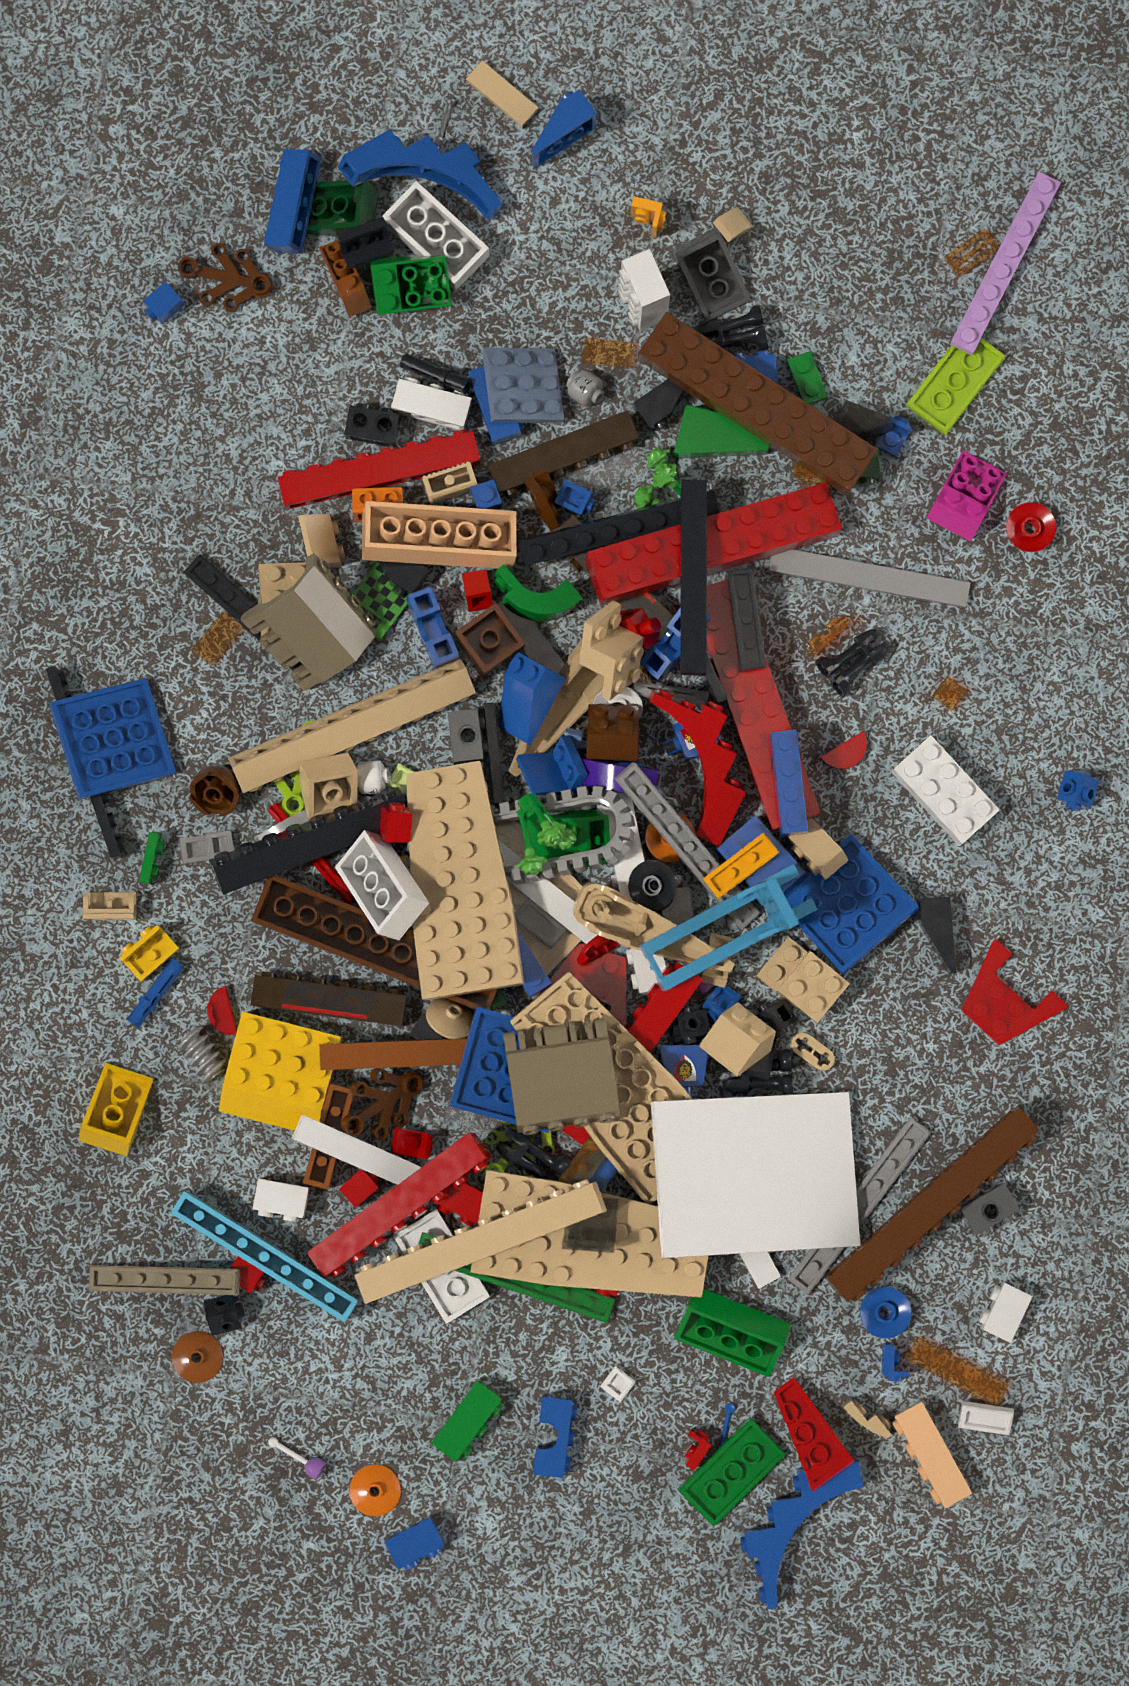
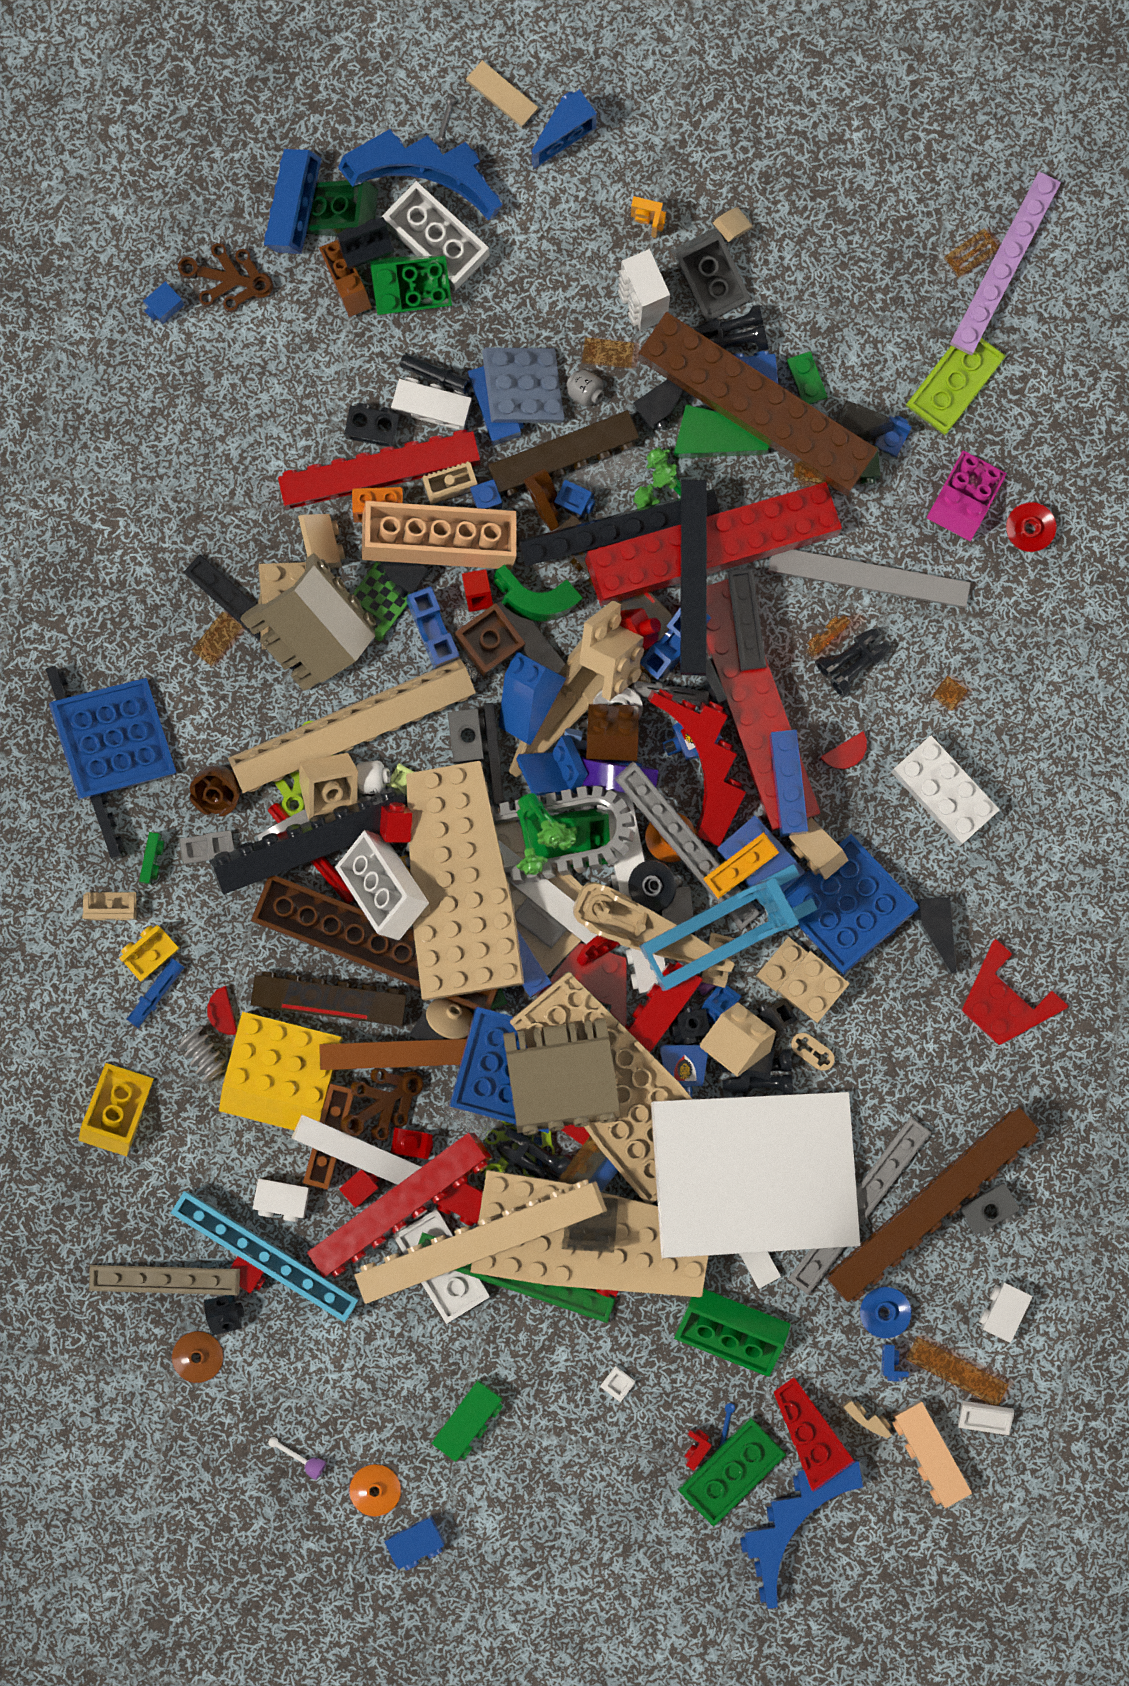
blue arch [533,1395,577,1478] -> none
blue brick [1057,770,1099,811] -> none

